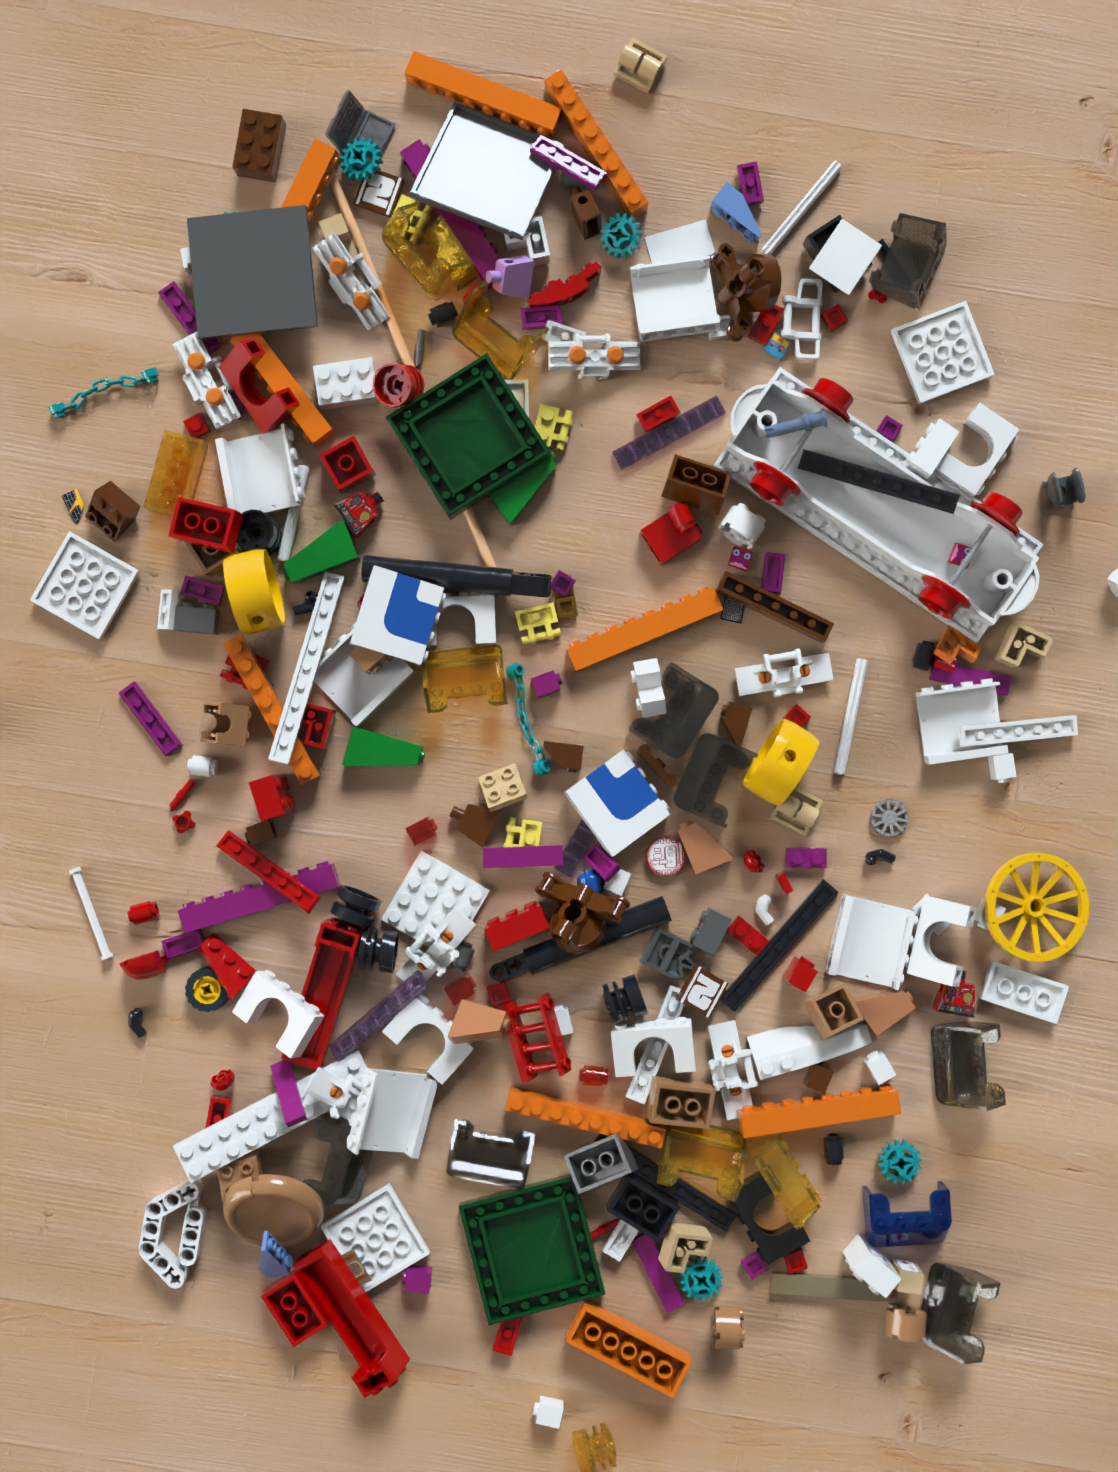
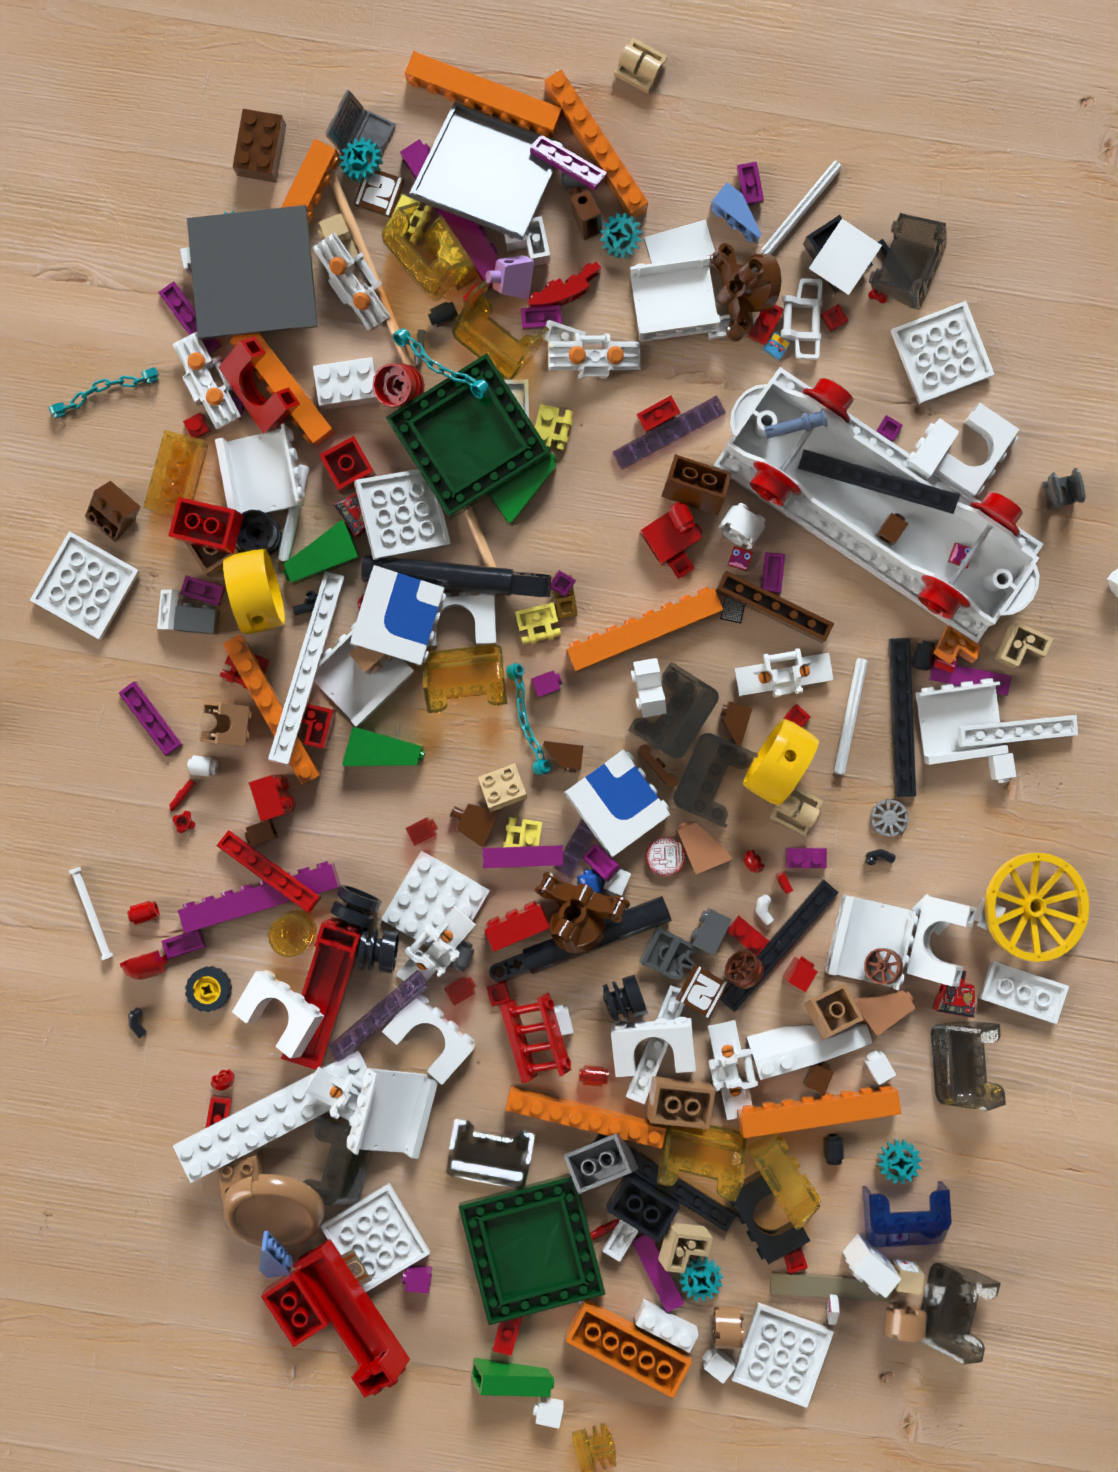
sticker [62,489,84,524] -> none
white piece [138,1179,207,1289] -> none
red wing [198,933,256,1001] -> none
magenta tile [270,1060,307,1128] -> none
nougat slope [447,999,511,1044] -> none
magenta plate [740,1251,769,1280] -> none
none -> clear yellow wheel [268,910,317,957]
none -> white plate [354,469,451,560]
none -> teal piece [392,328,489,399]
none -> green slope [471,1358,554,1397]
none -> white brick [635,1299,699,1353]
none -> red plate [667,550,695,579]
none -> white brick [702,1345,735,1384]
none -> copper wheel [725,950,764,989]
none -> white plate [731,1302,834,1408]
none -> white tile [827,1295,840,1325]
none -> copper wheel [864,948,903,984]
none -> reddish brown brick [875,513,909,547]
none -> black tile [889,638,916,797]

